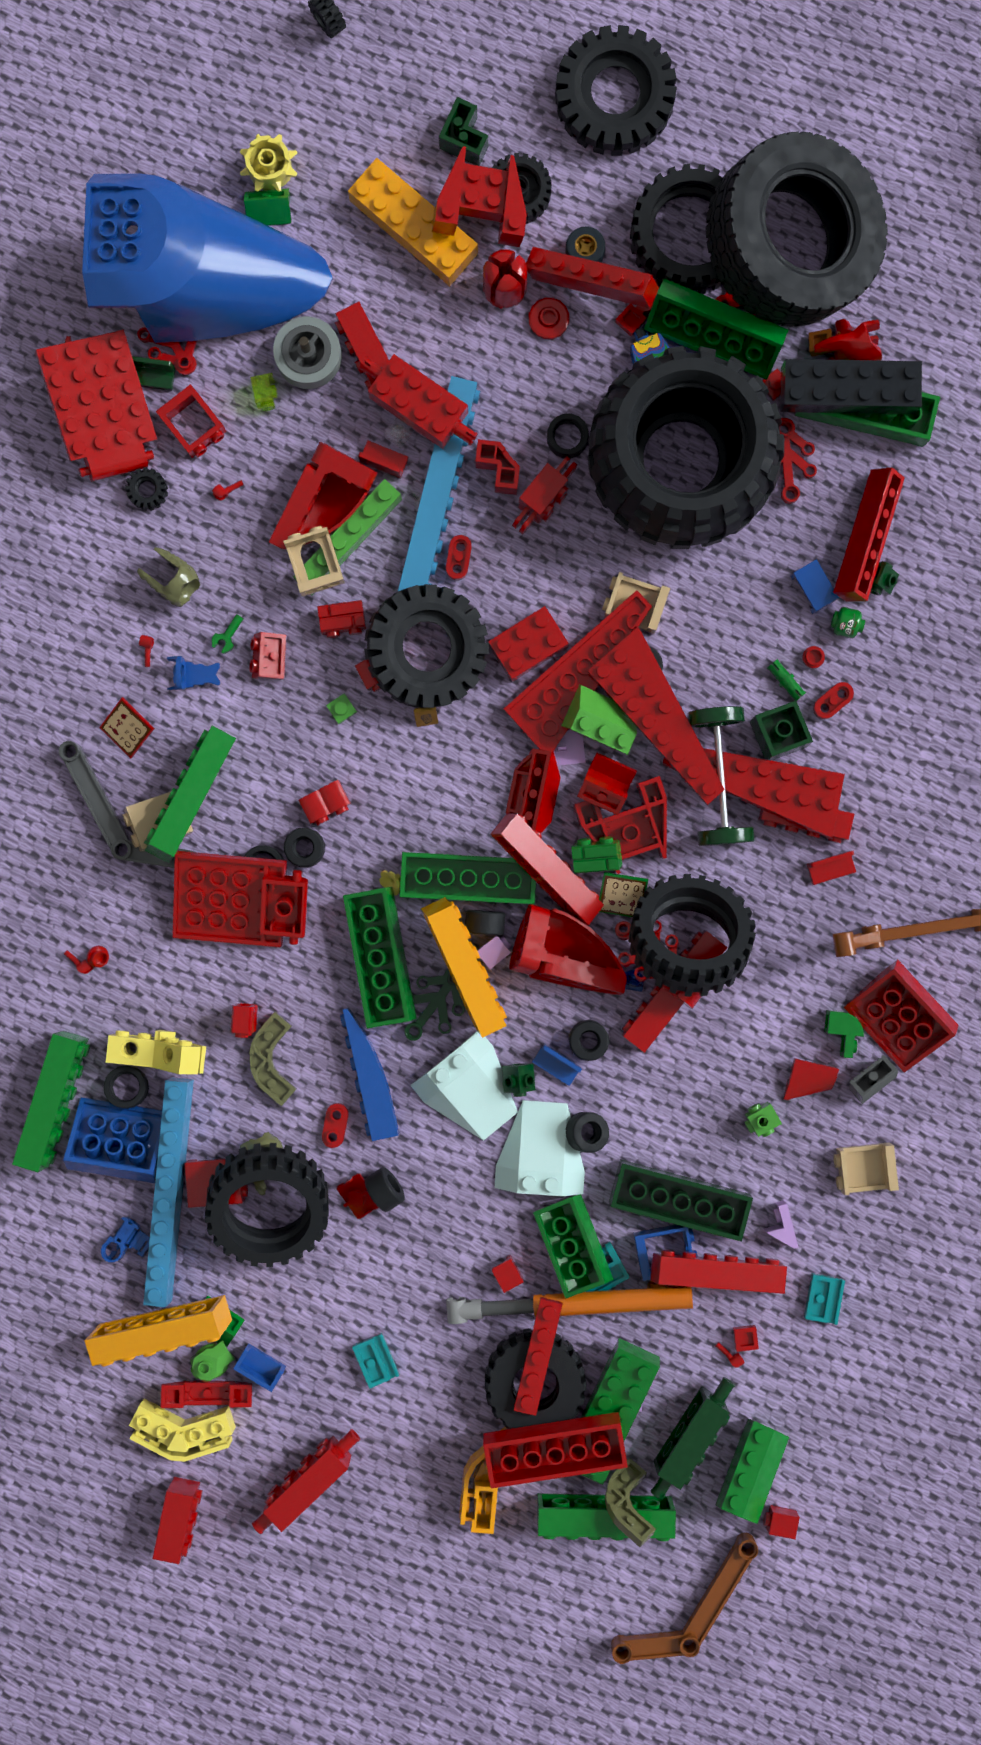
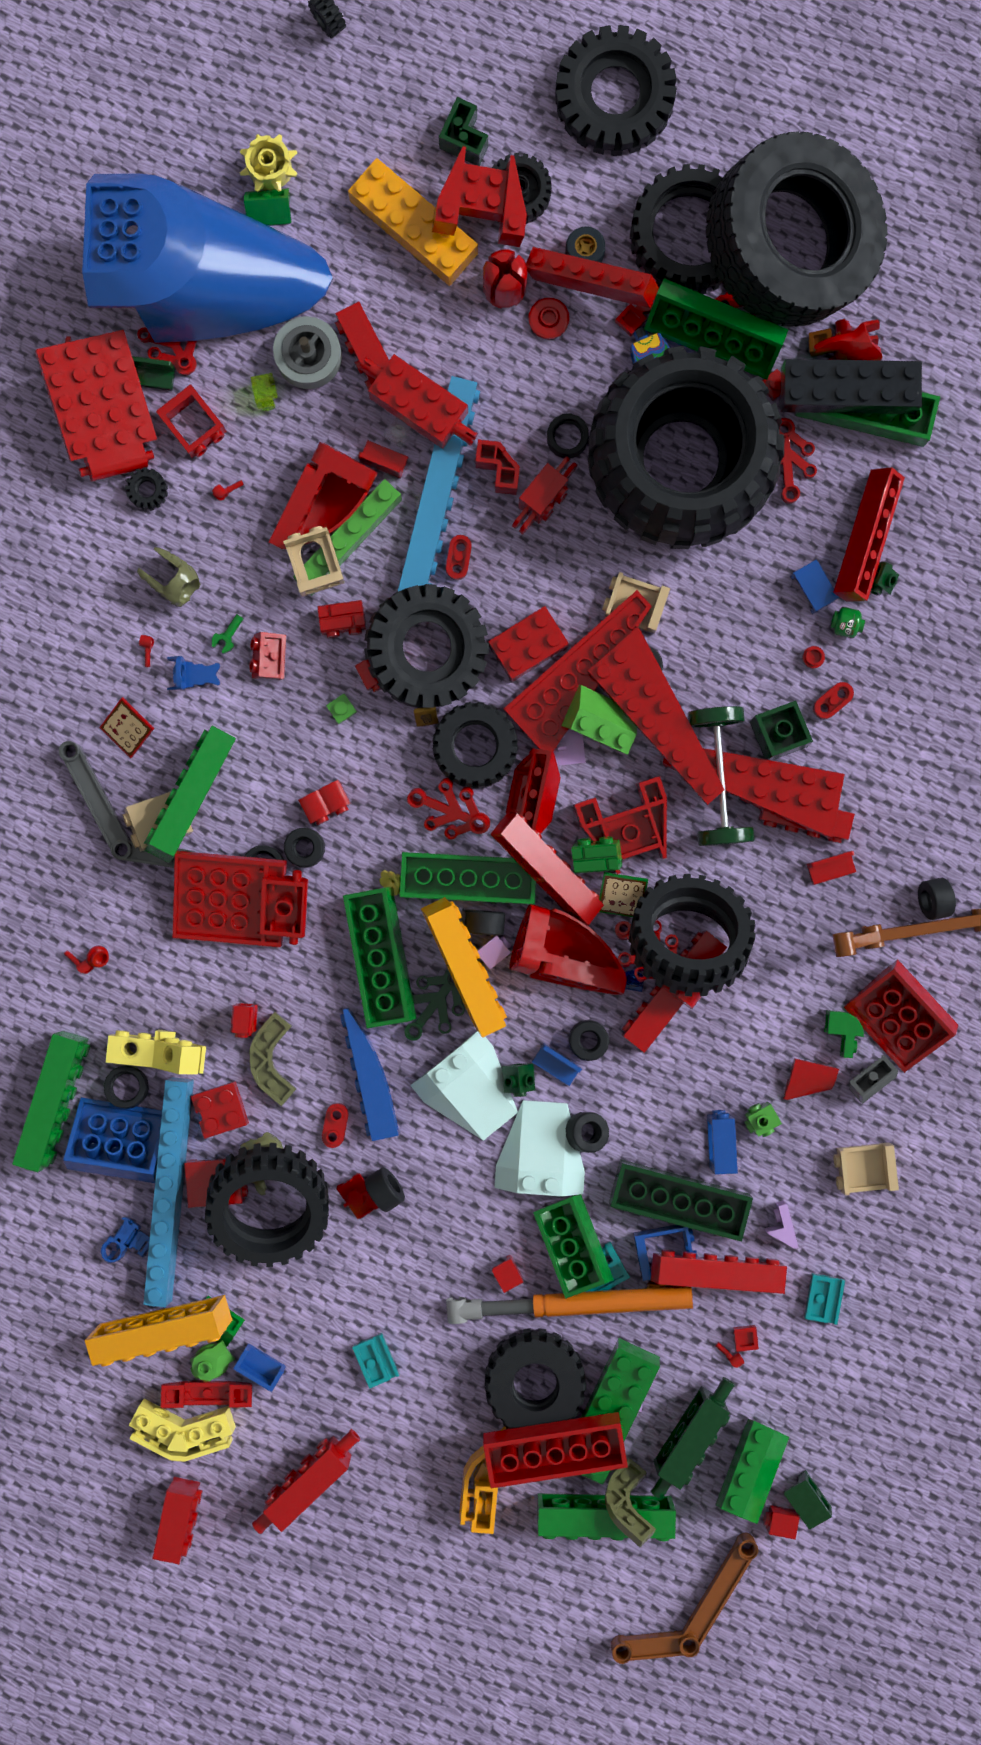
red plate [514,1297,563,1416] -> none
red panel [577,752,637,815] -> none
green pin [767,659,806,701] -> none
none -> red piece [191,1081,249,1139]
none -> red plant [407,778,490,840]
none -> black tyre [432,702,518,789]
none -> blue window [707,1110,738,1175]
none -> dark green panel [784,1470,832,1529]
none -> black tyre [918,877,956,920]

